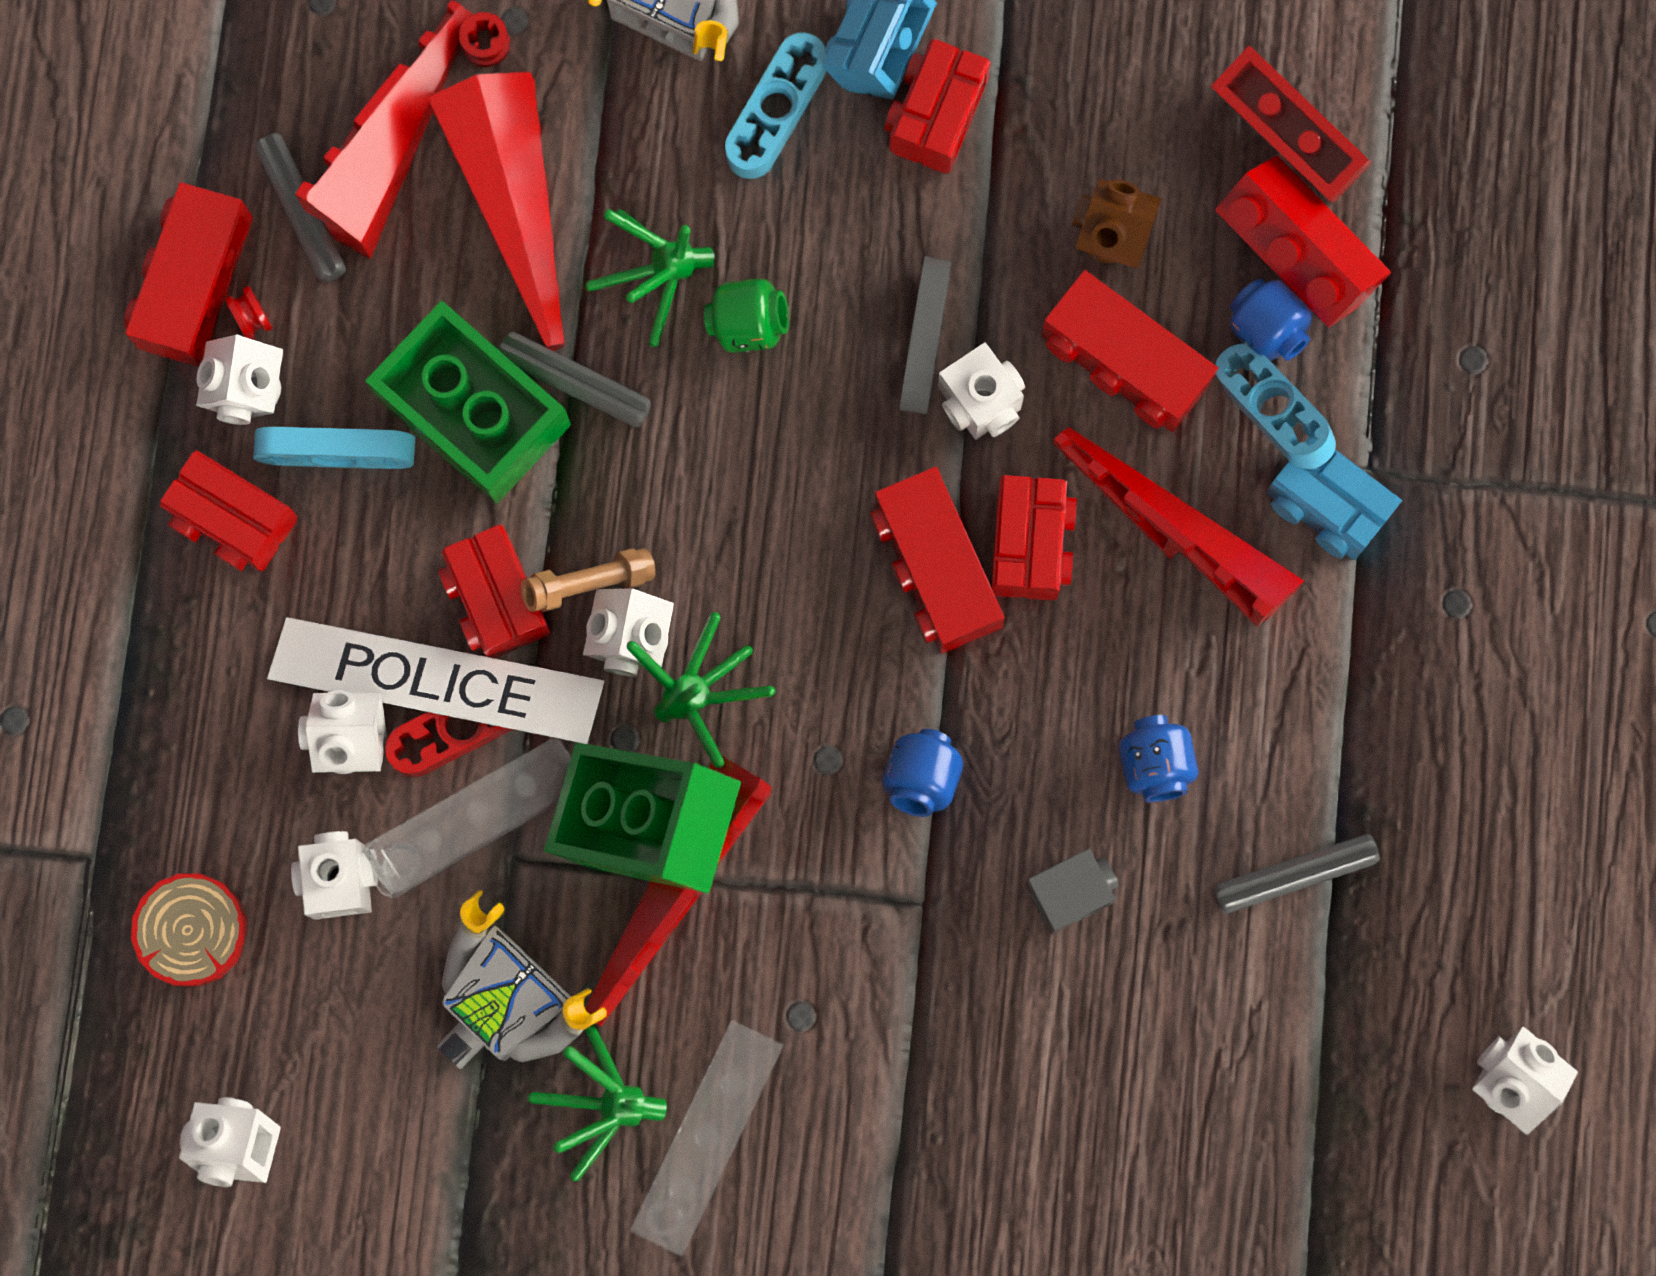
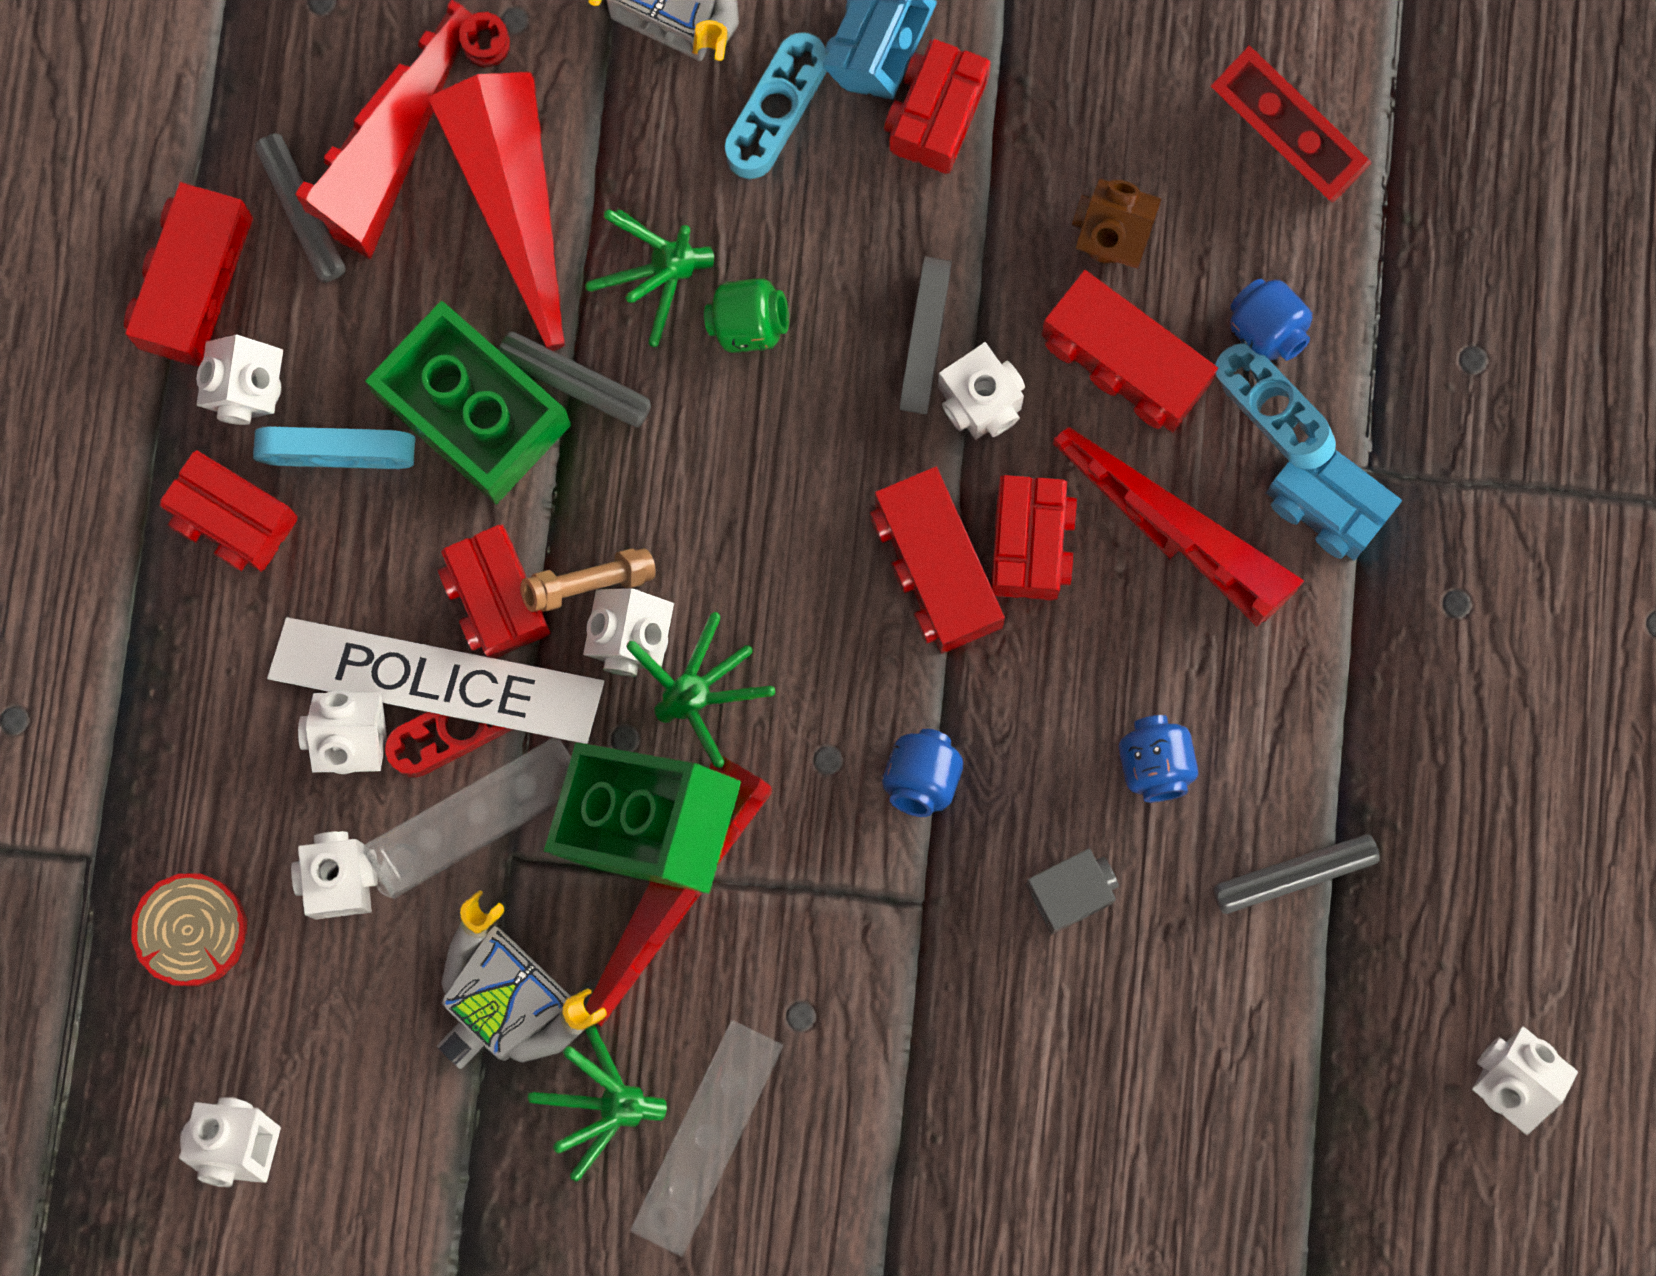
red bush [225,286,273,340] -> none
red brick [1215,155,1391,328] -> none

